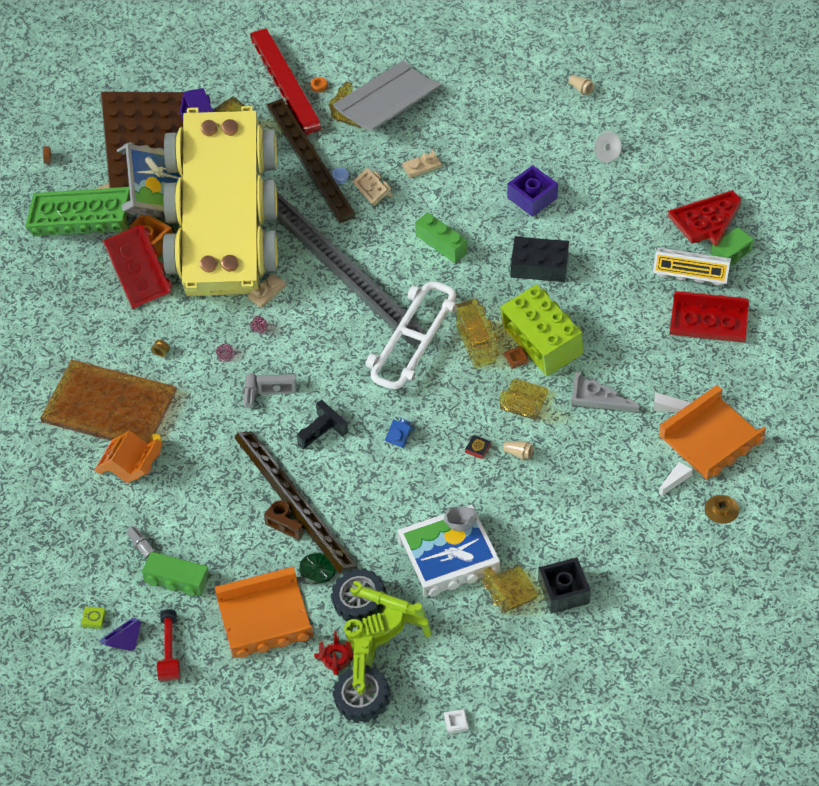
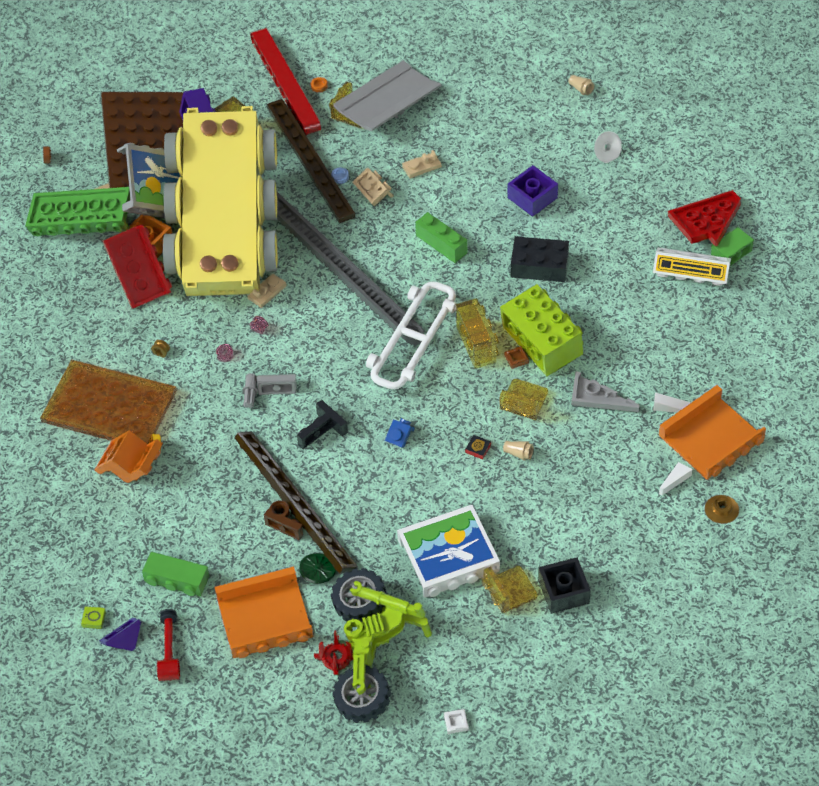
light grey axle [127,526,157,560] -> none
light grey hair [444,506,477,532] -> none
red bracket [670,291,749,343] -> none

